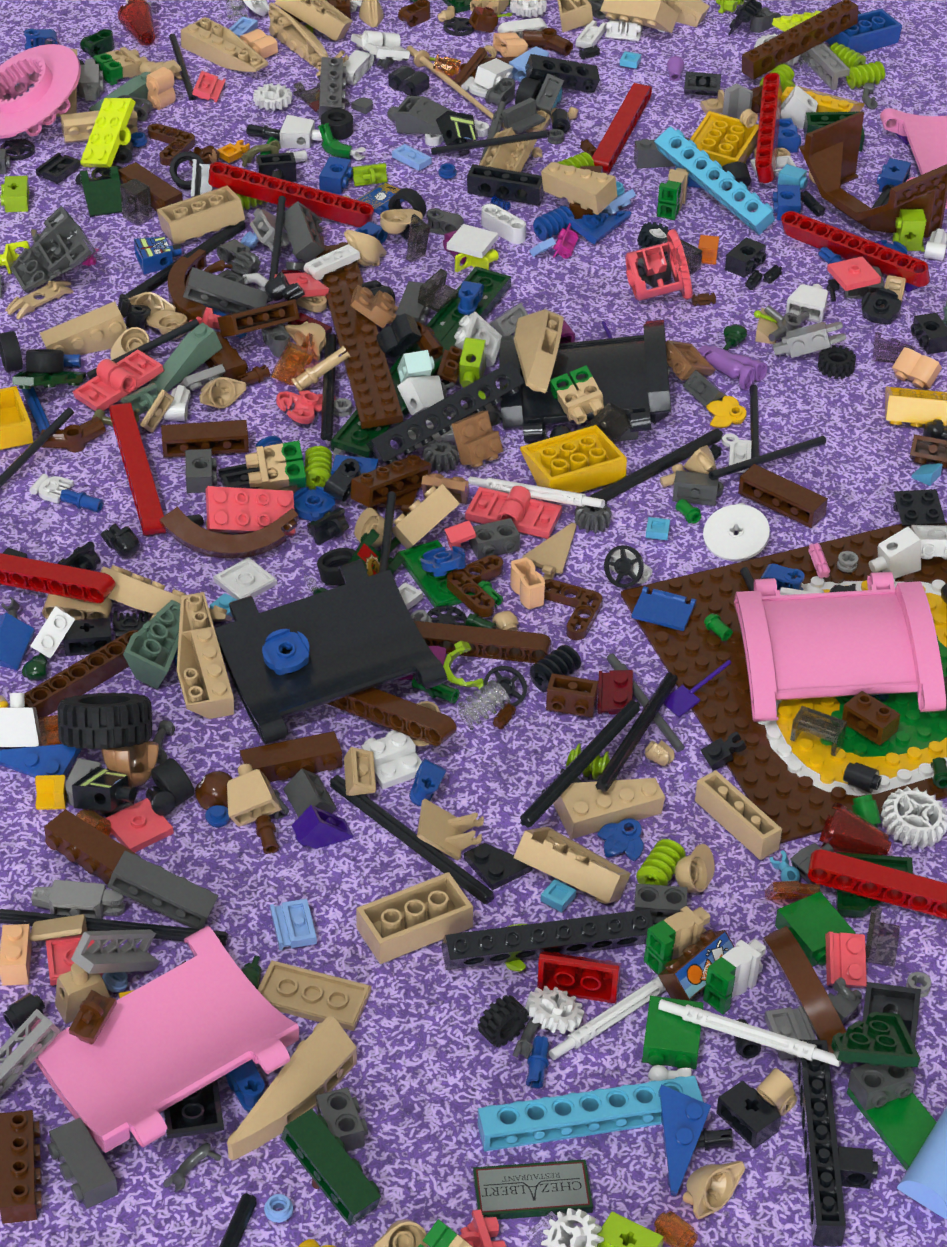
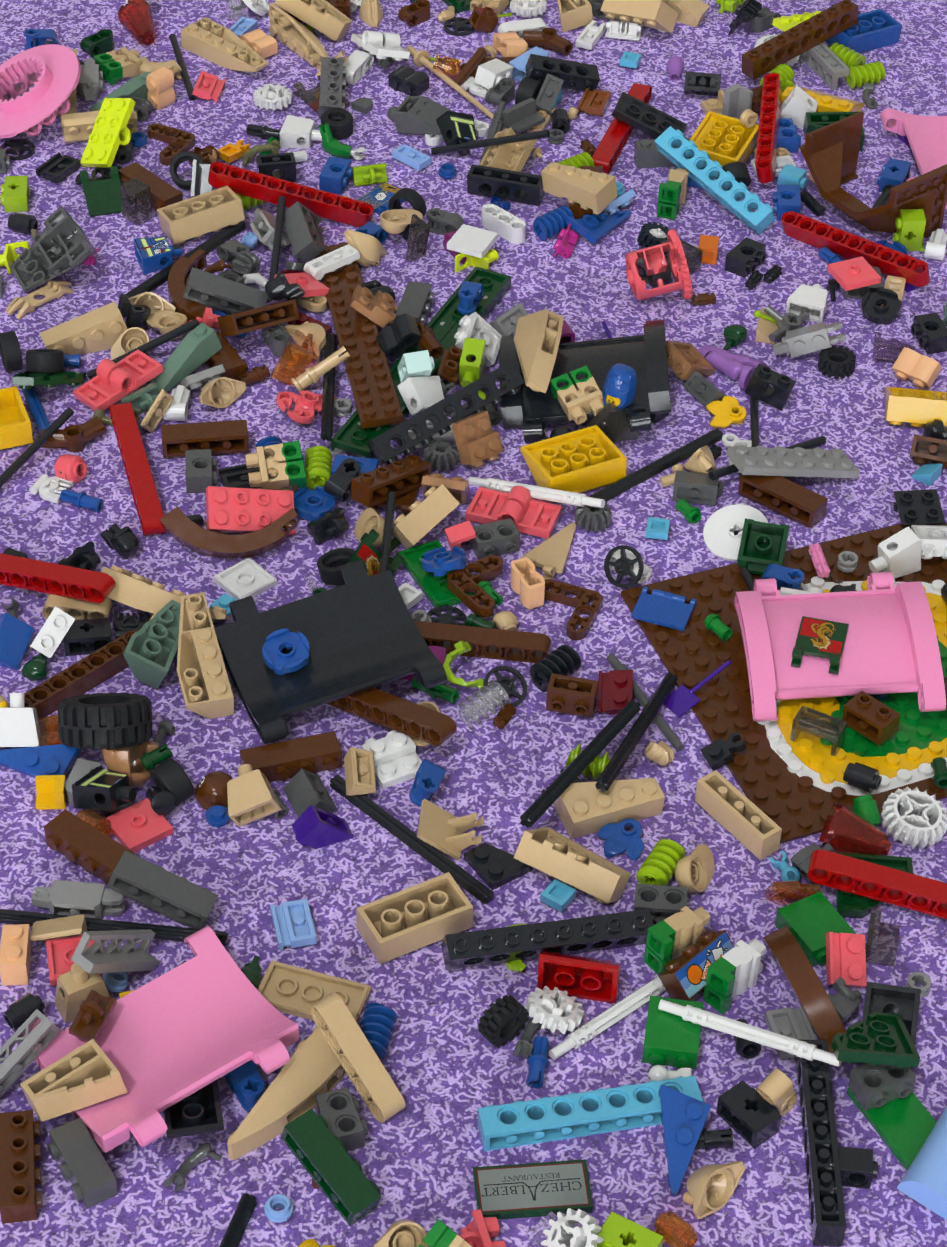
reddish brown pin [255,815,279,854] -> none
clear smoke panel [418,269,459,312] -> none
light blue tile [529,237,556,257] -> none
black piece [579,46,600,60] -> none
none -> black brick [8,213,38,235]
none -> tan wedge [20,1039,128,1122]
none -> coral head [54,454,87,483]
none -> dark green pin [140,743,173,770]
none -> tan beam [309,992,406,1123]
none -> blue piece [360,1003,398,1059]
none -> dark orange plate [577,88,611,116]
none -> blue piece [603,363,637,411]
none -> black plate [611,92,687,139]
none -> light grey plate [726,445,860,479]
none -> dark green slope [737,518,789,575]
none -> black brick [745,364,796,411]
none -> flag [791,616,849,675]

